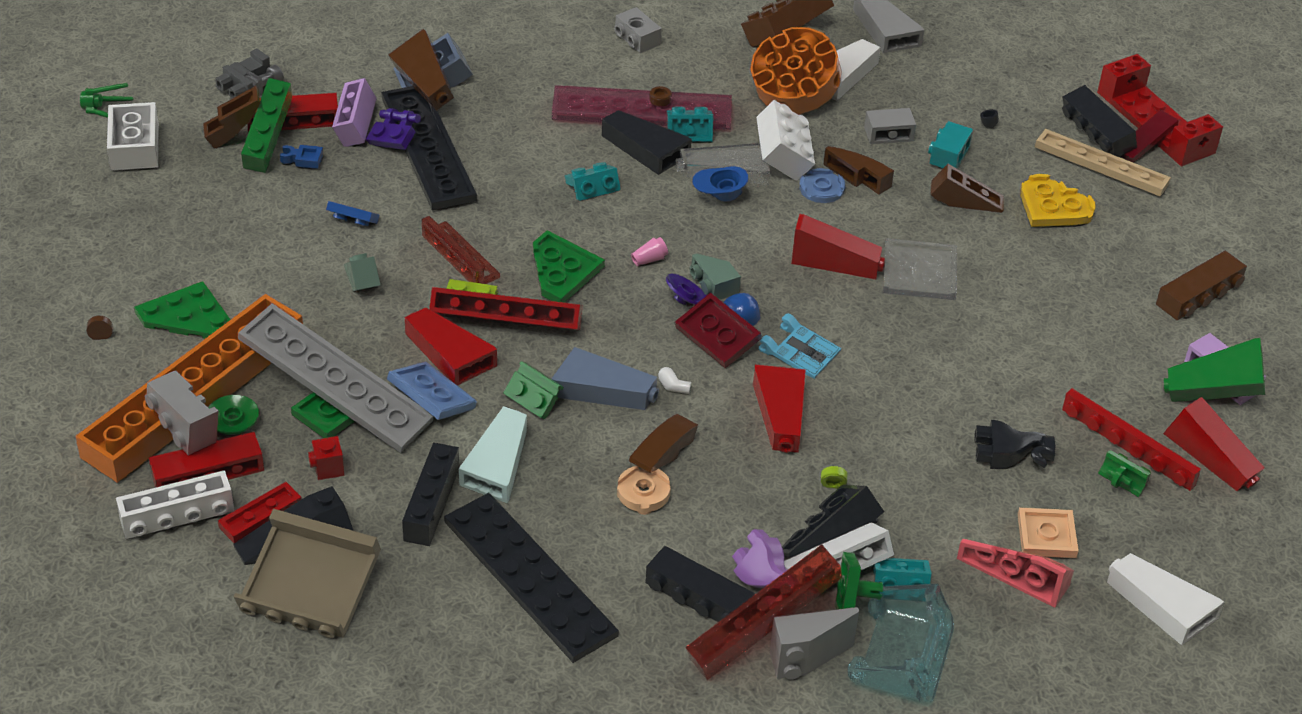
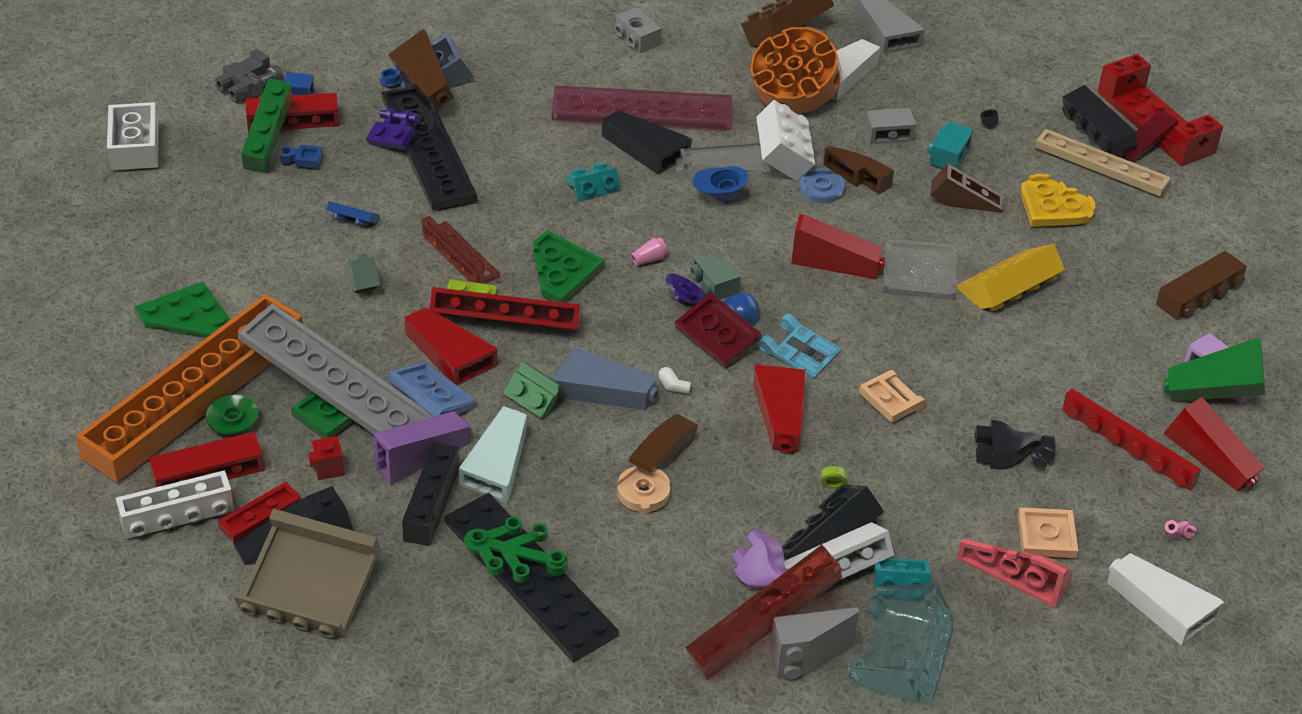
green plant [80,83,134,118] -> none
reddish brown tile [86,315,113,340] -> none
light grey wedge [145,370,219,455] -> none
reddish brown slope [203,86,260,149] -> none
lavender brick [332,78,377,147] -> none
black brick [645,545,759,634] -> none
reddish brown tile [649,86,672,106] -> none
teal bracket [667,107,713,141] -> none
green tile [835,552,883,610] -> none
green hips [1098,450,1151,497] -> none
none -> blue brick [281,72,315,96]
none -> medium lavender slope [374,412,471,485]
none -> blue plate [379,68,401,88]
none -> green plant [464,516,568,583]
none -> light nougat plate [859,370,927,423]
none -> yellow slope [955,244,1065,311]
none -> bright pink arm [1165,520,1197,540]

